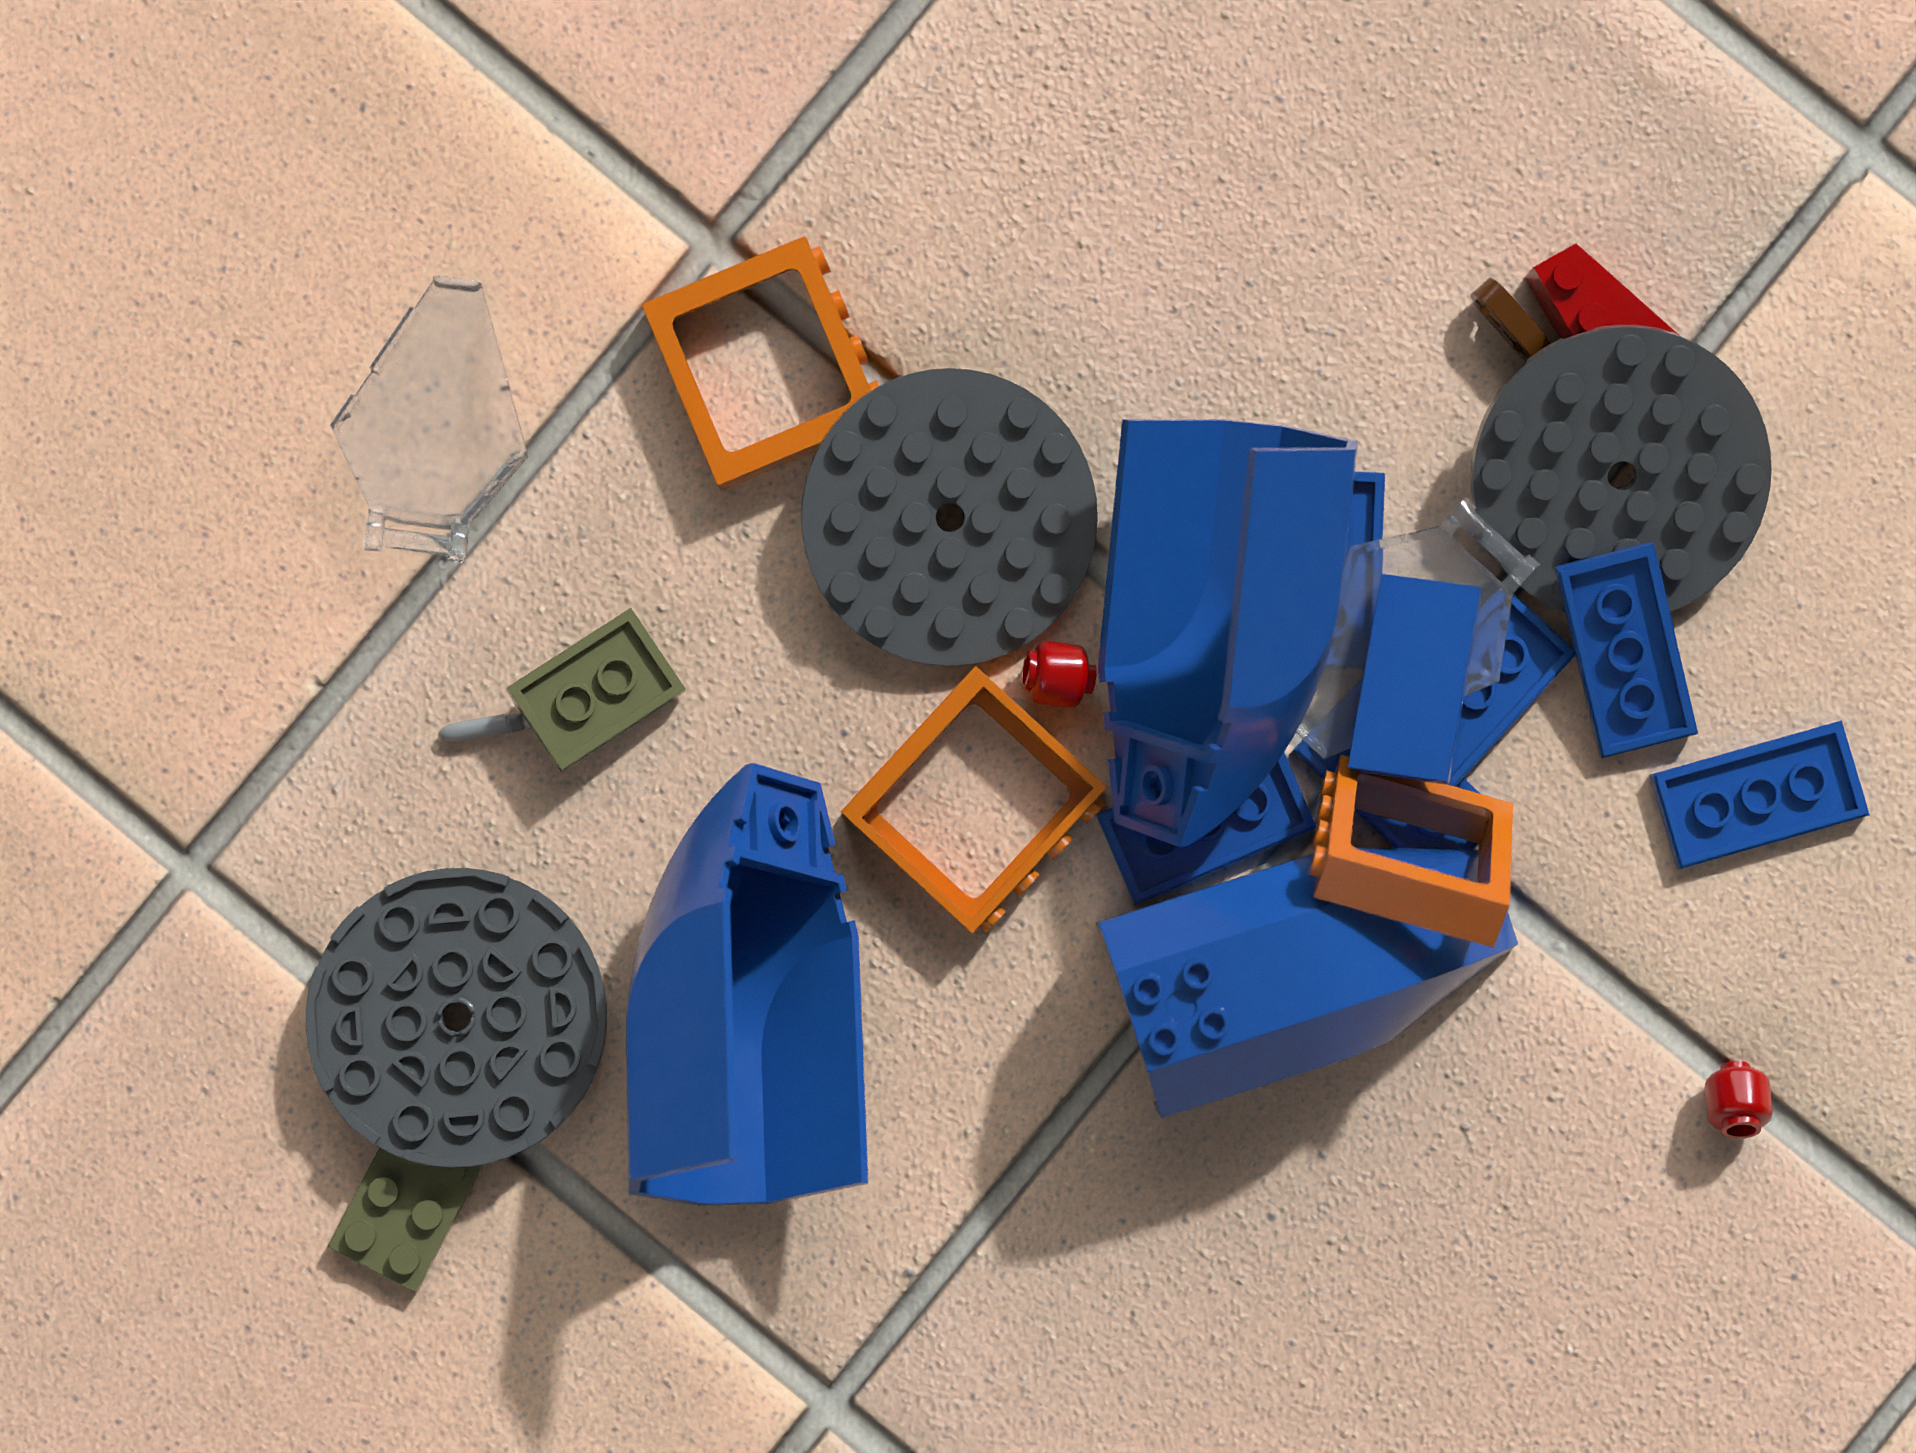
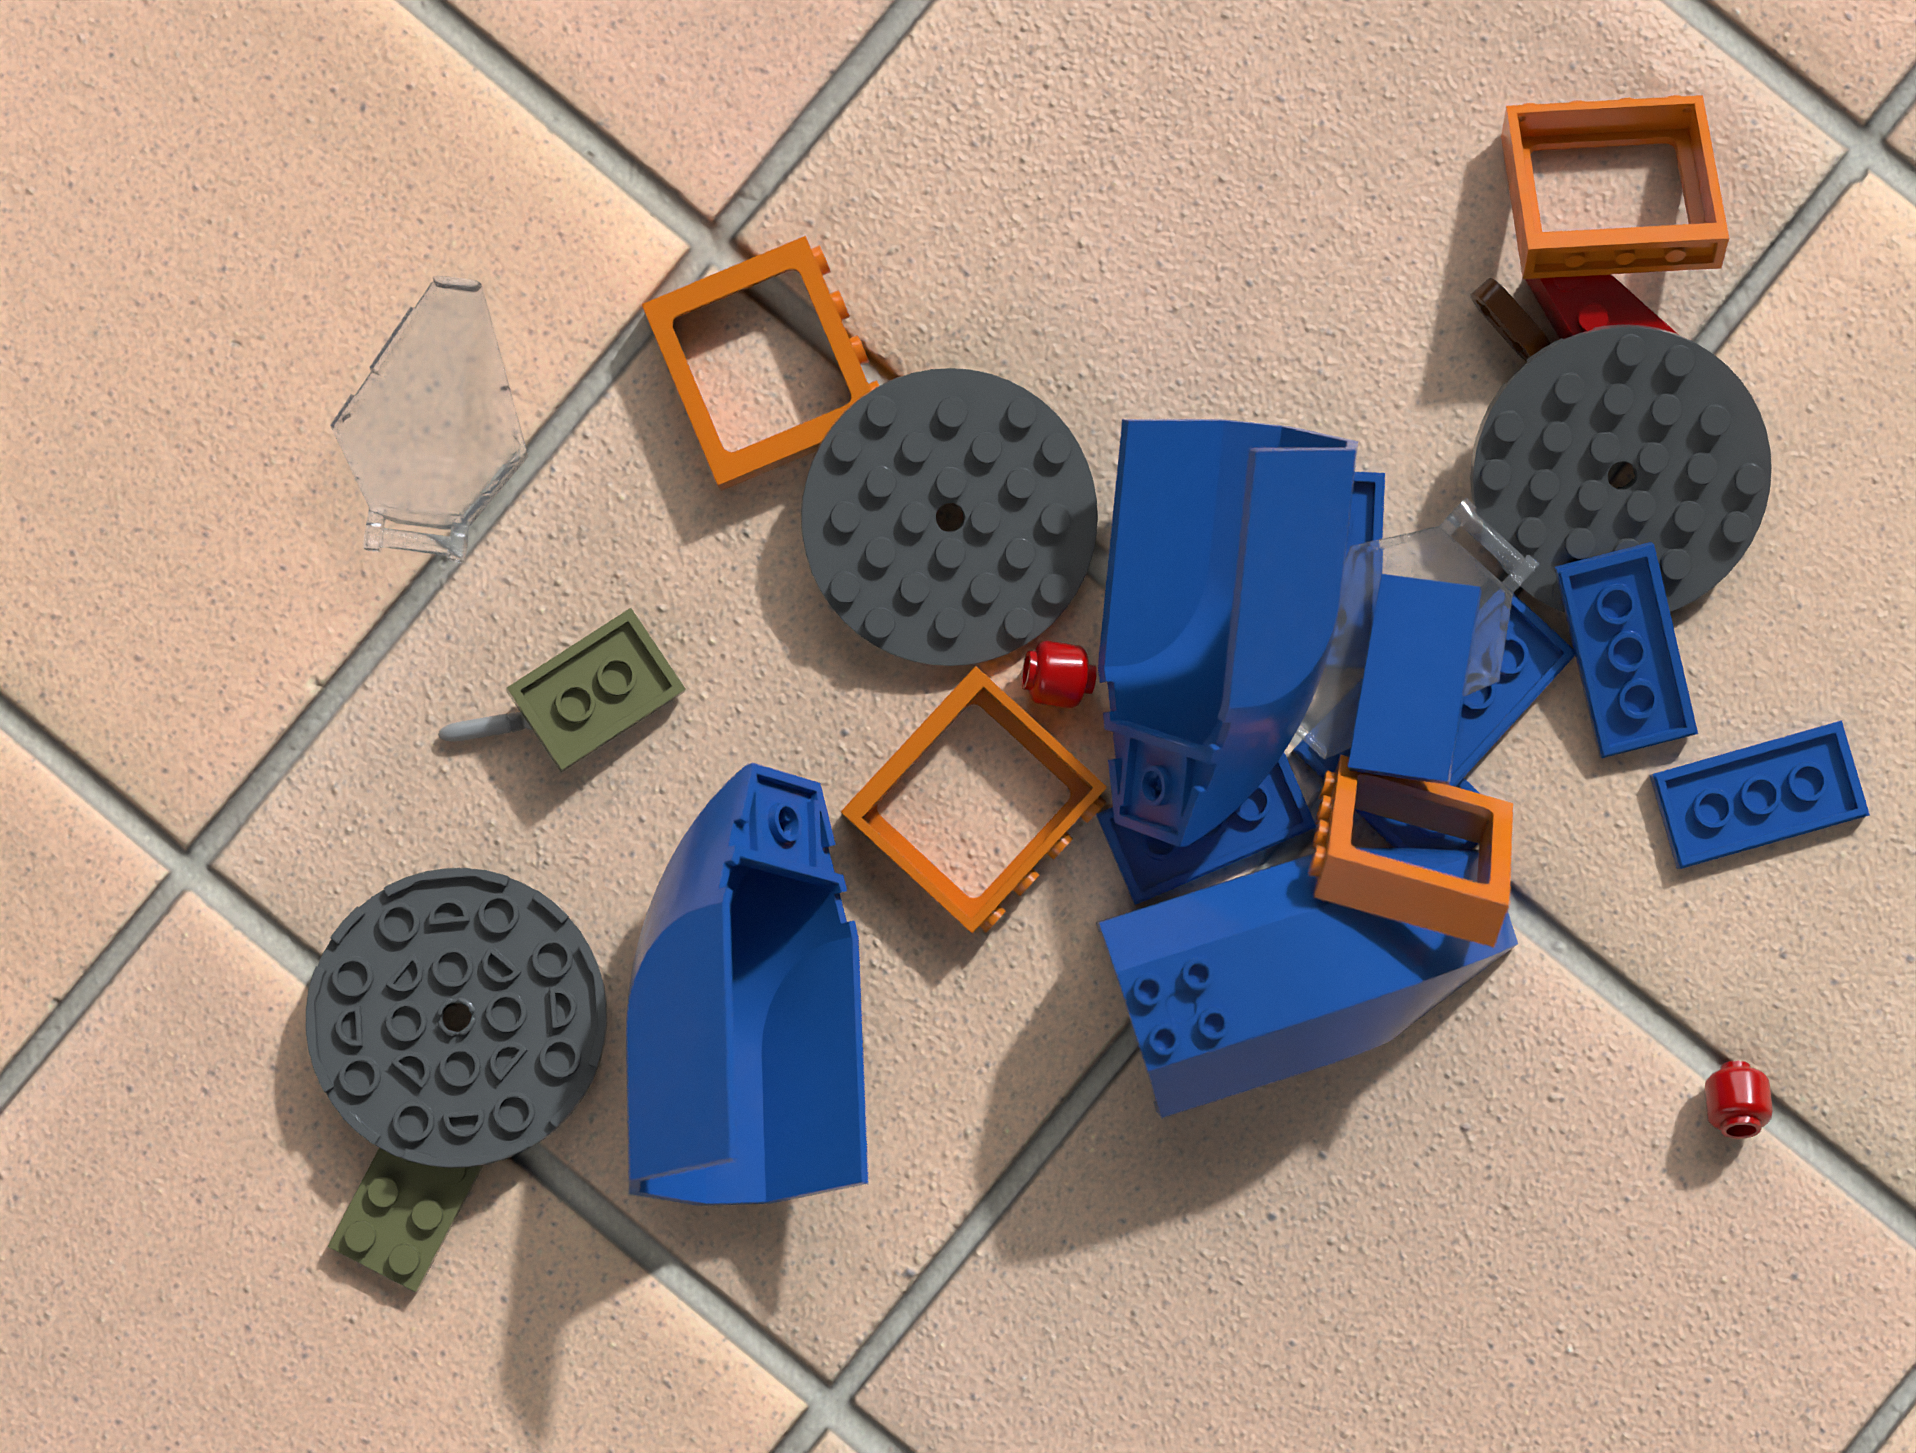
none -> orange piece [1501,95,1729,279]

